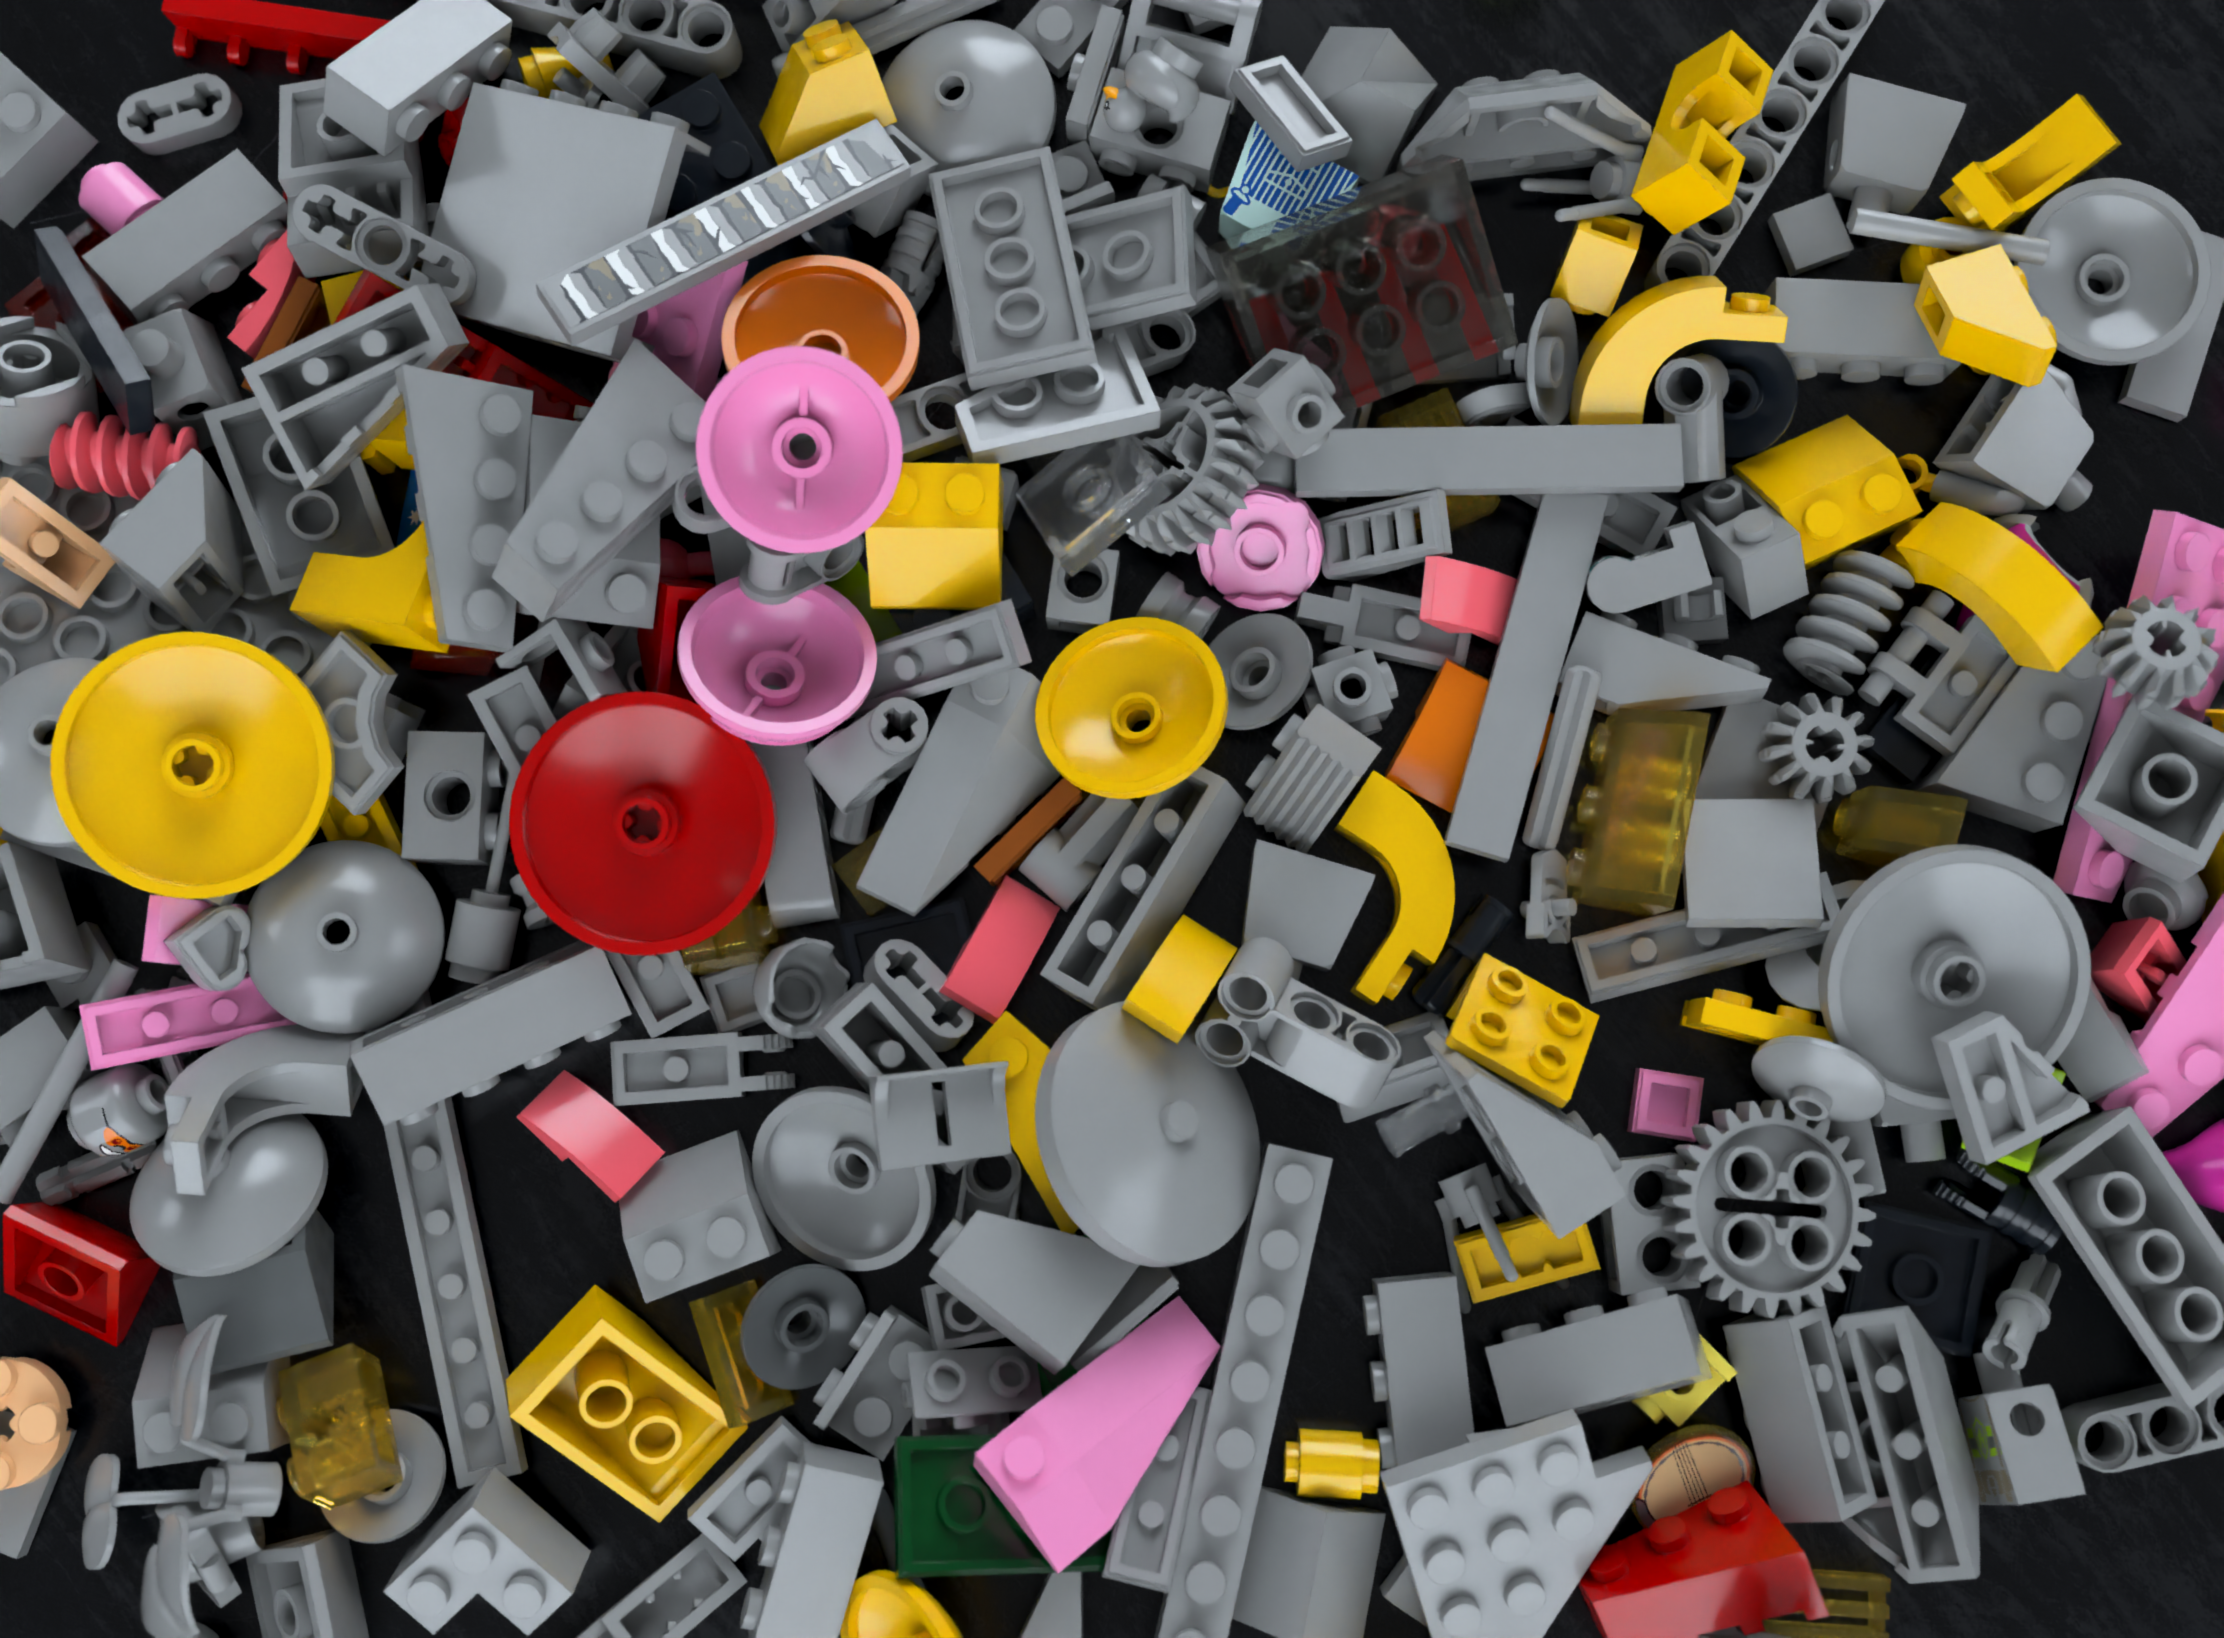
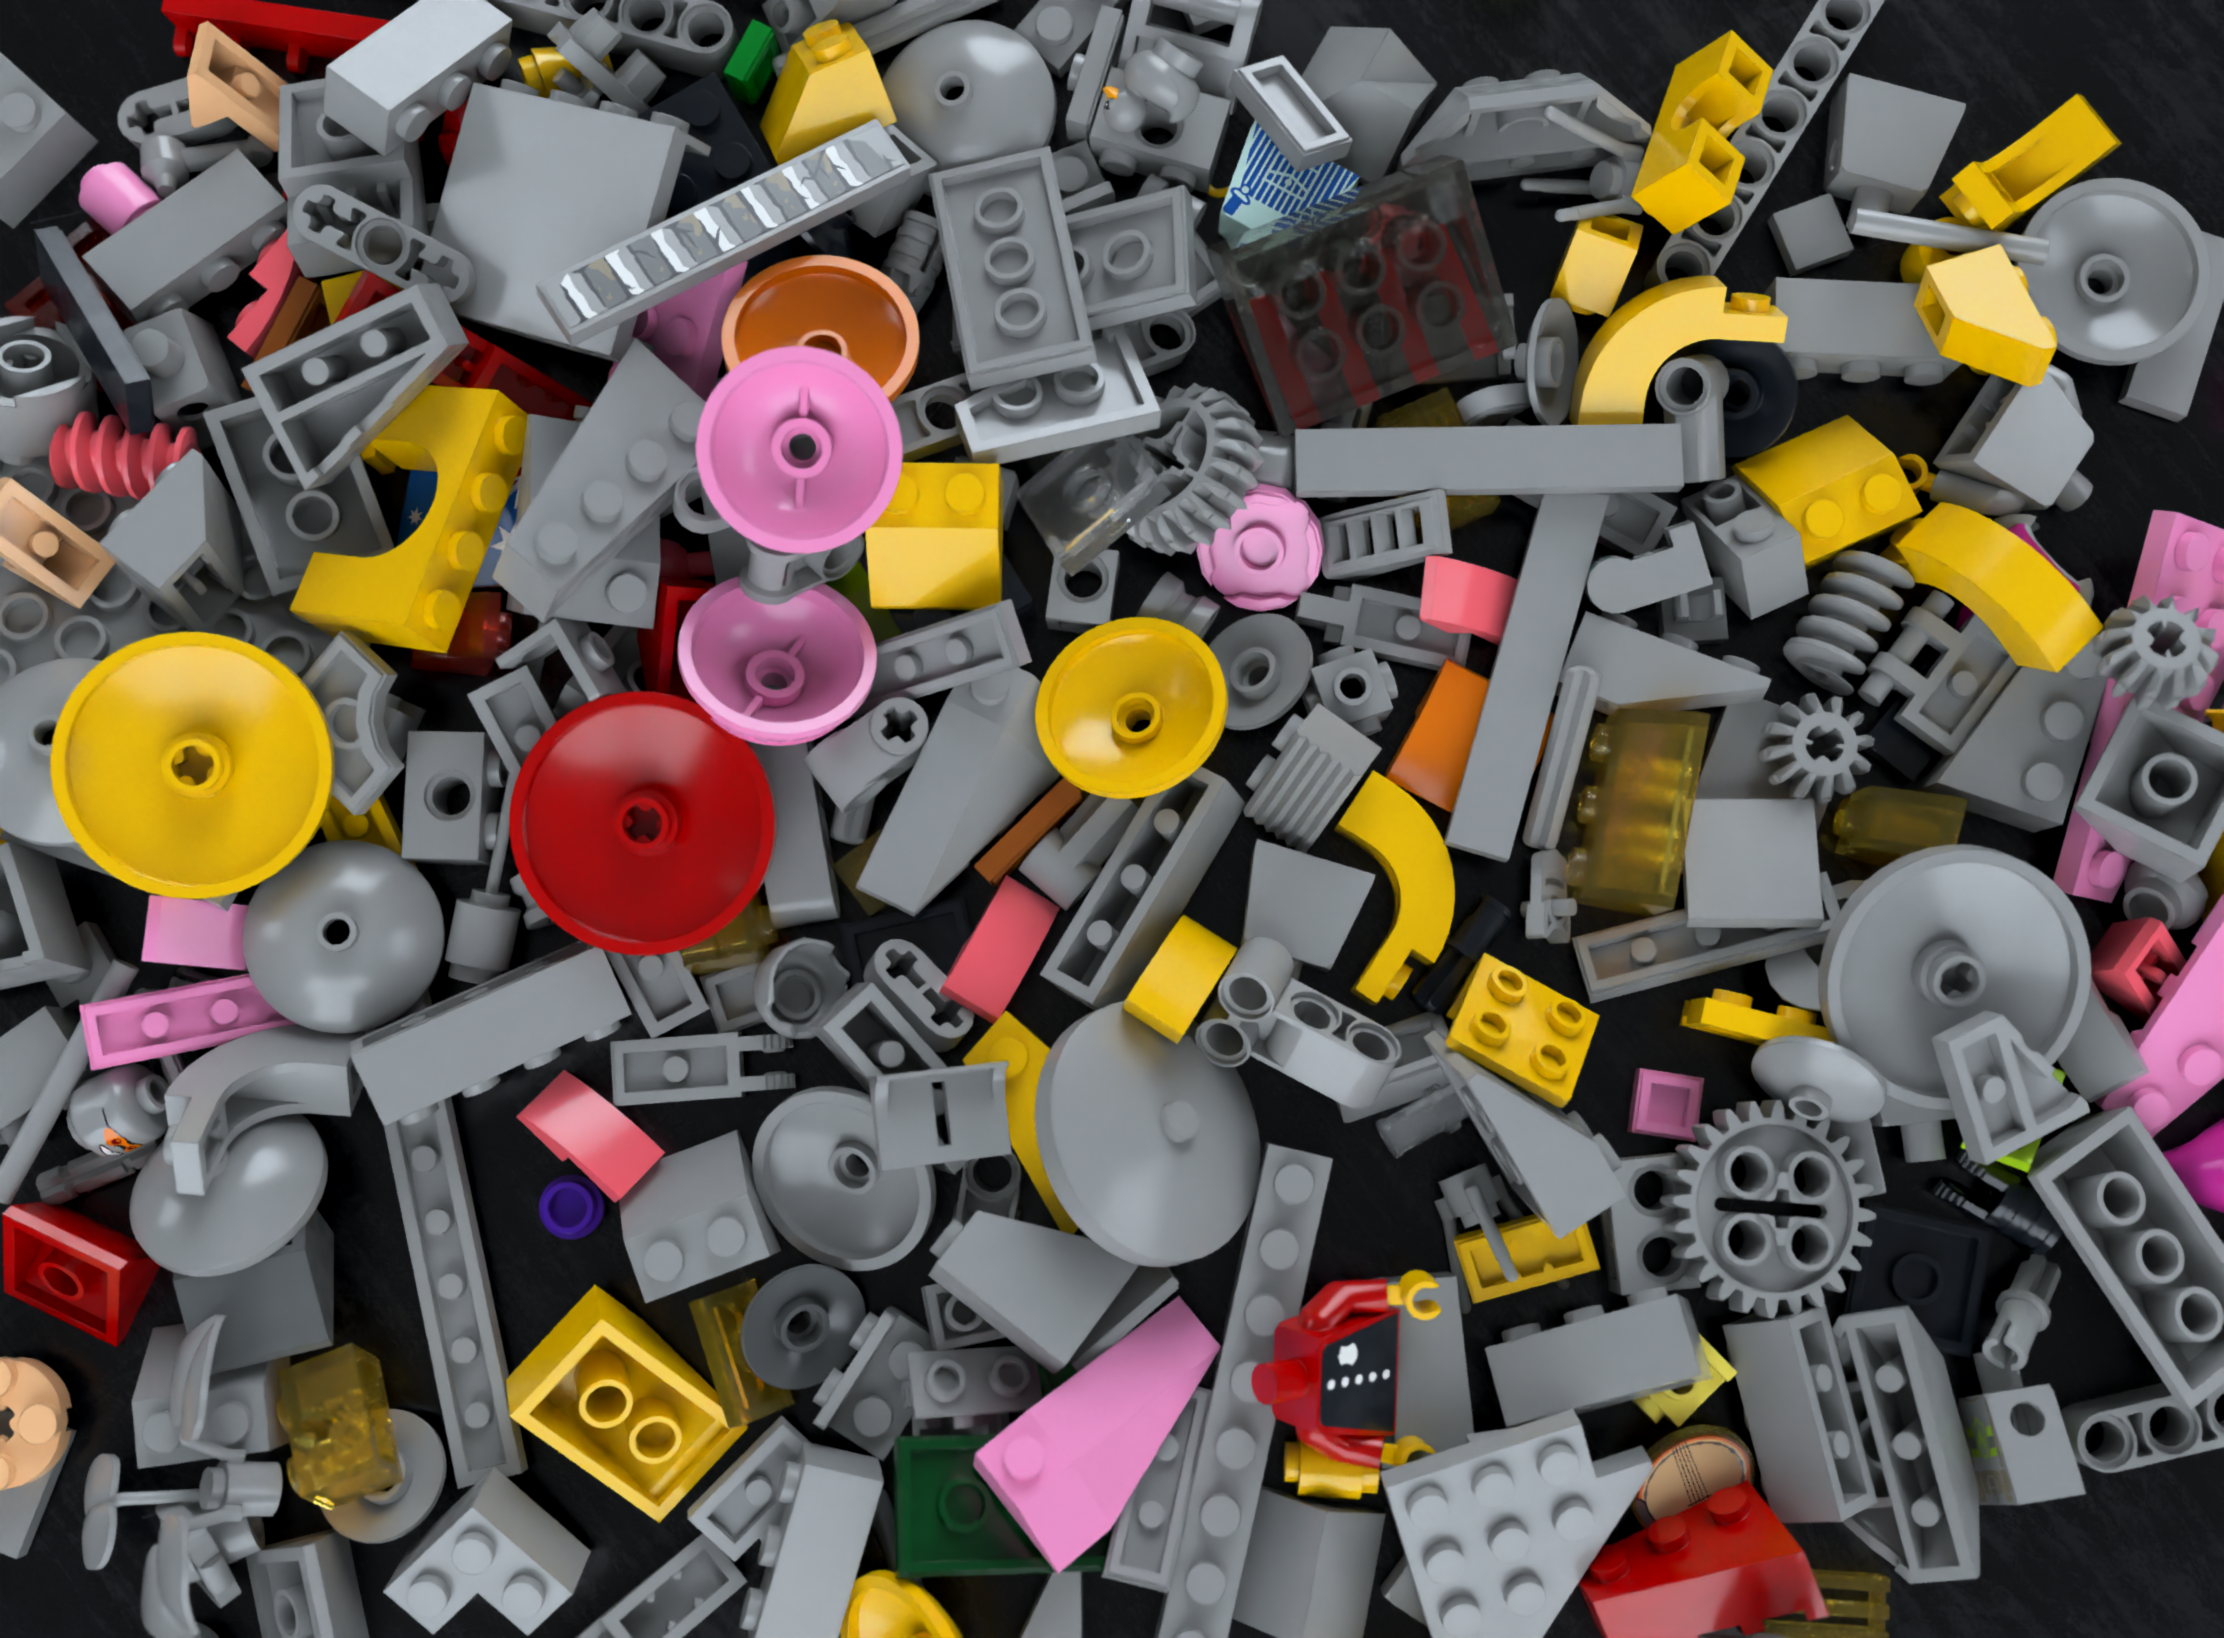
light grey tile [164,905,251,991] -> none
light grey wing [395,364,533,652] -> none
light grey brick [1227,348,1344,460] -> none
none -> light grey piece [140,135,274,198]
none -> light nougat slope [187,21,288,152]
none -> dark purple plate [539,1174,605,1240]
none -> green tile [724,19,781,107]
none -> torso [1251,1269,1441,1470]

